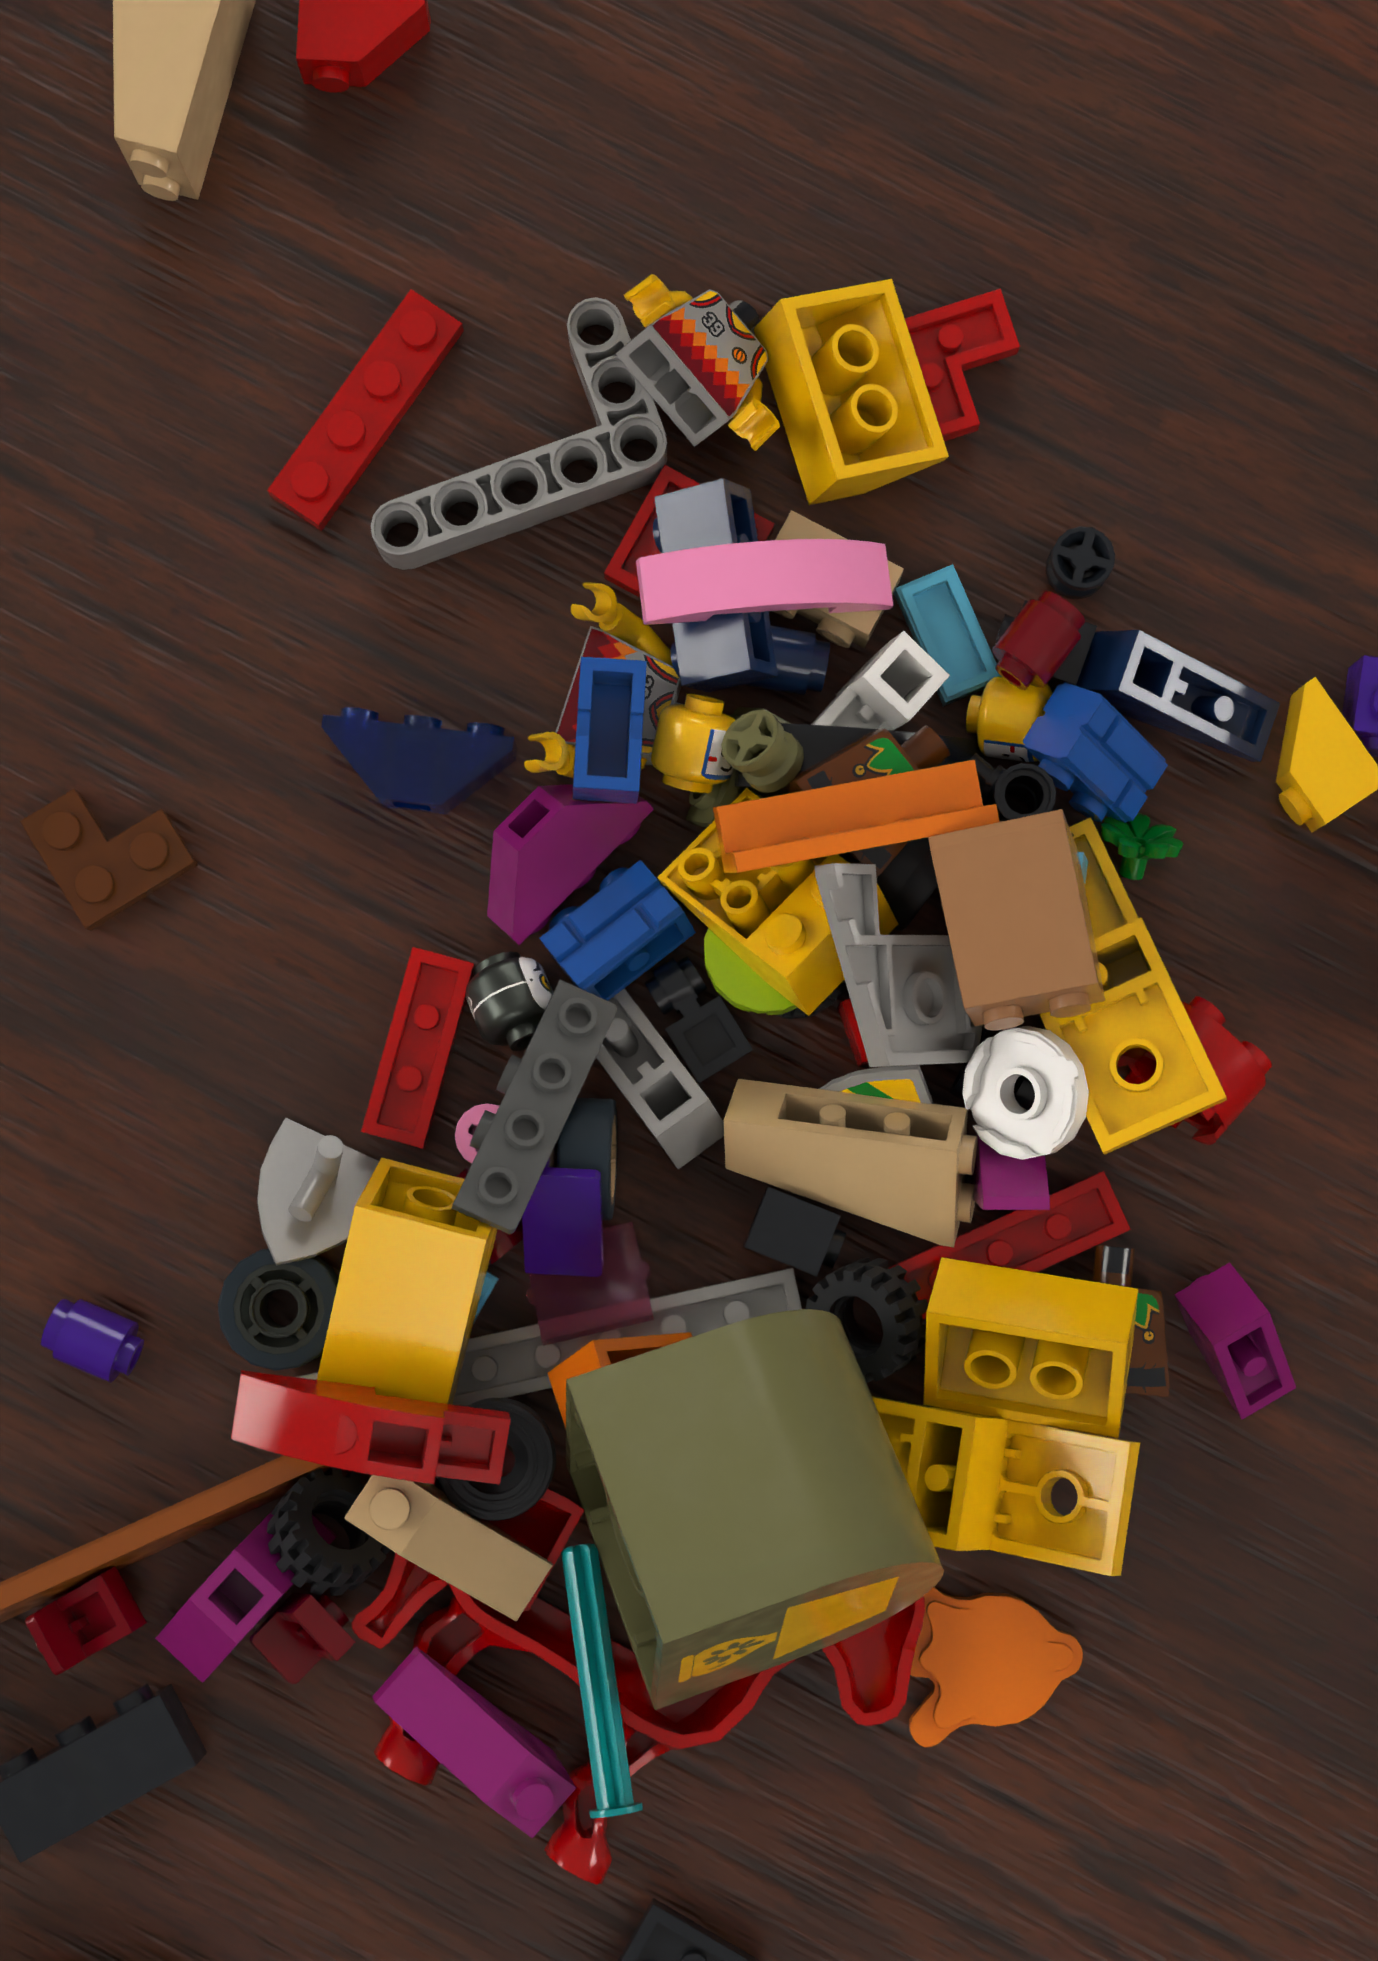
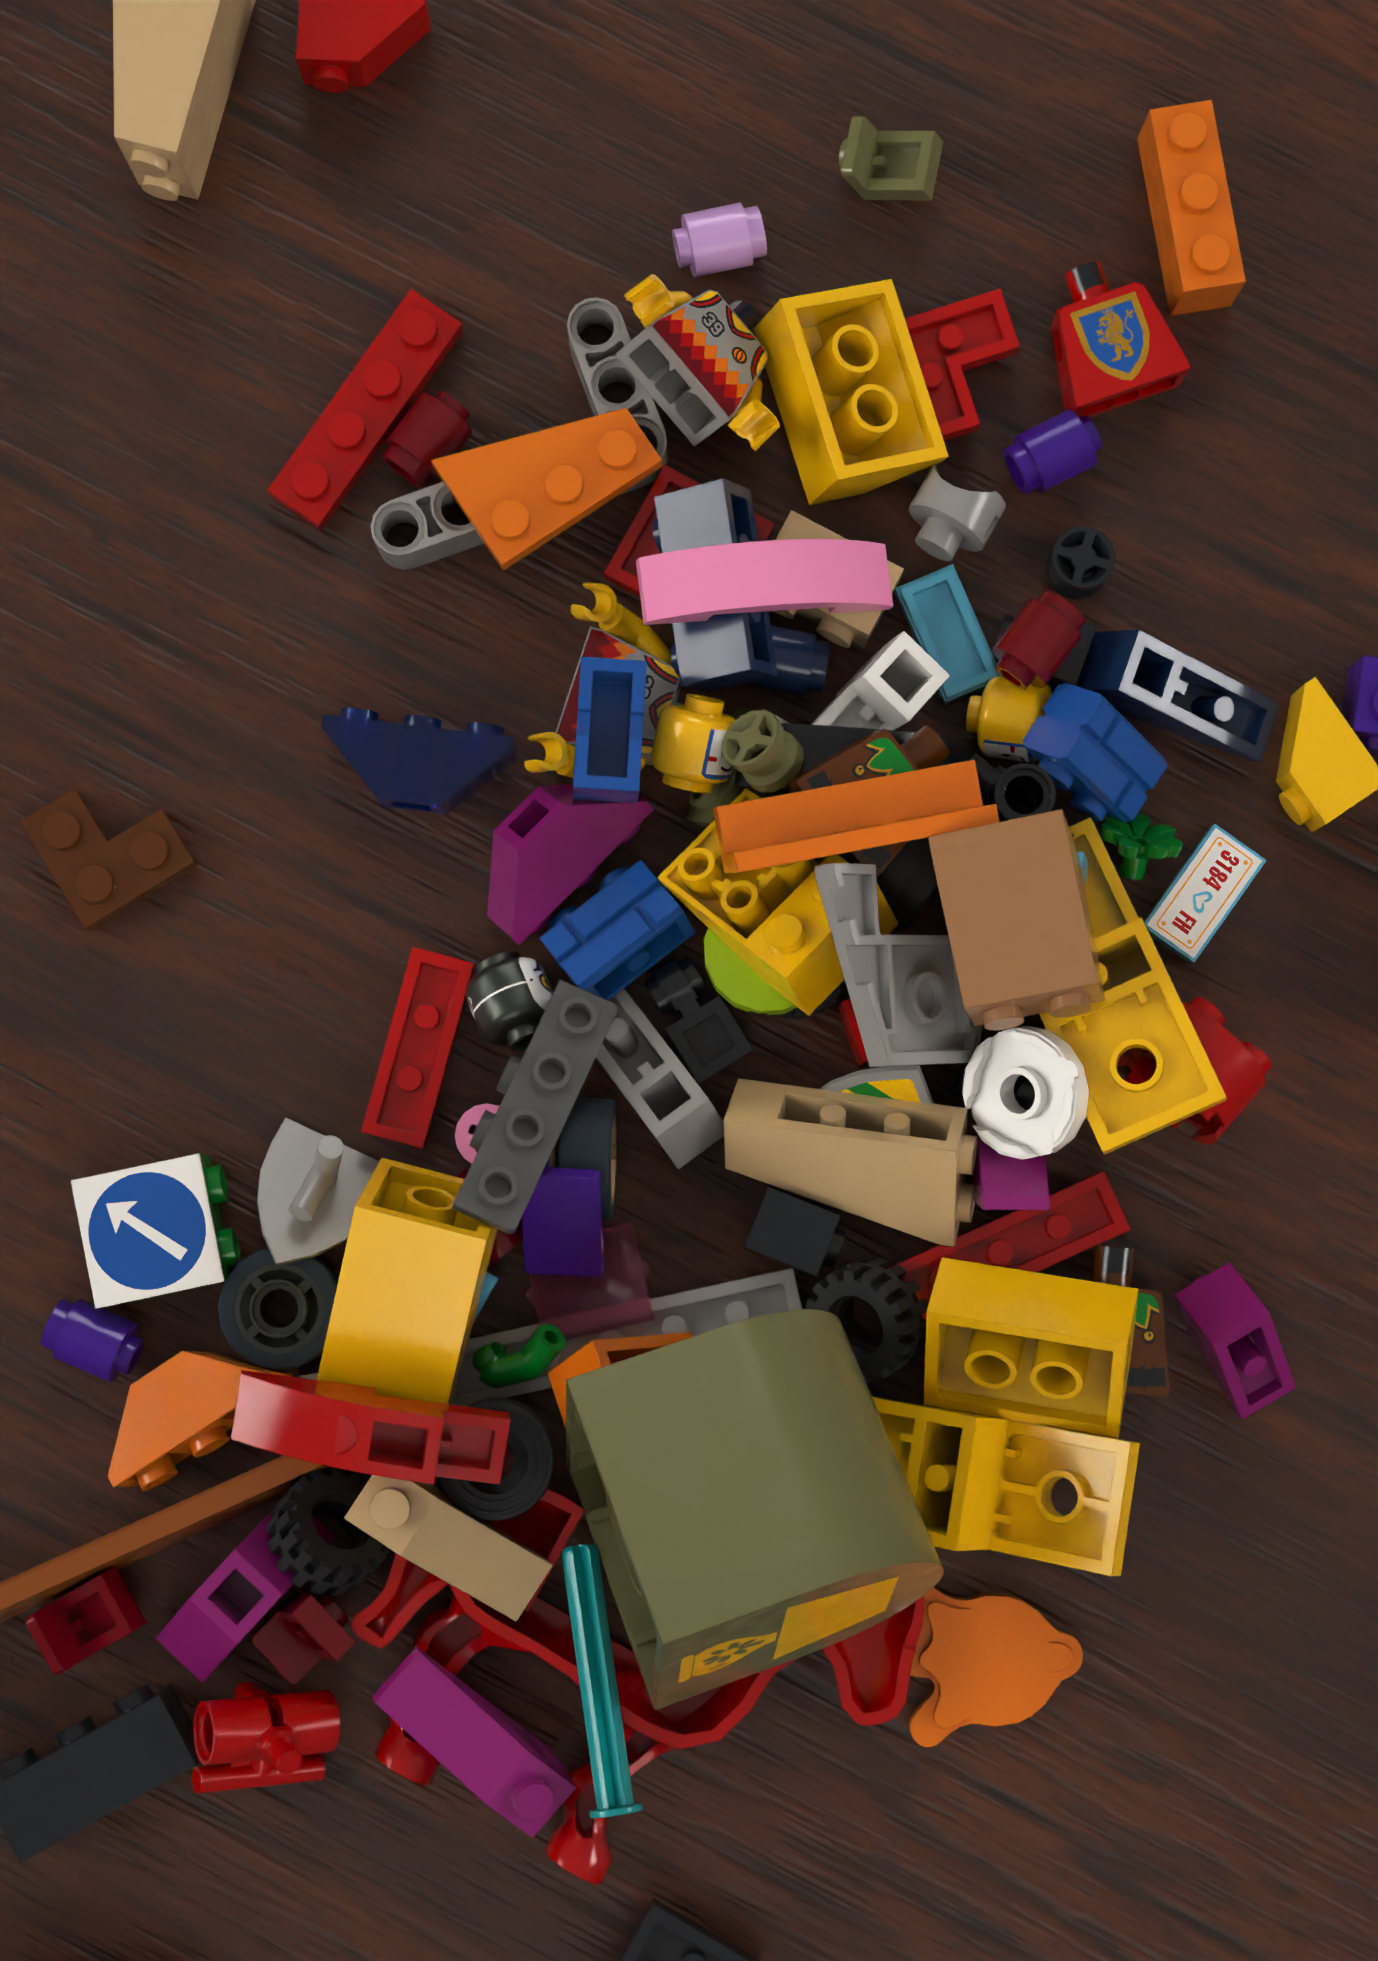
none -> piece [71,1153,241,1309]
none -> orange slope [108,1351,293,1491]
none -> red pin [192,1681,340,1794]
none -> dark red brick [382,391,473,489]
none -> orange wing [431,408,662,571]
none -> green arm [472,1324,566,1389]
none -> lavender brick [672,202,767,278]
none -> olive bracket [839,116,944,201]
none -> light grey piece [909,465,1006,561]
none -> dark purple brick [1003,409,1102,495]
none -> red torso [1050,261,1190,418]
none -> orange brick [1137,100,1246,316]
none -> white tile [1144,824,1267,965]

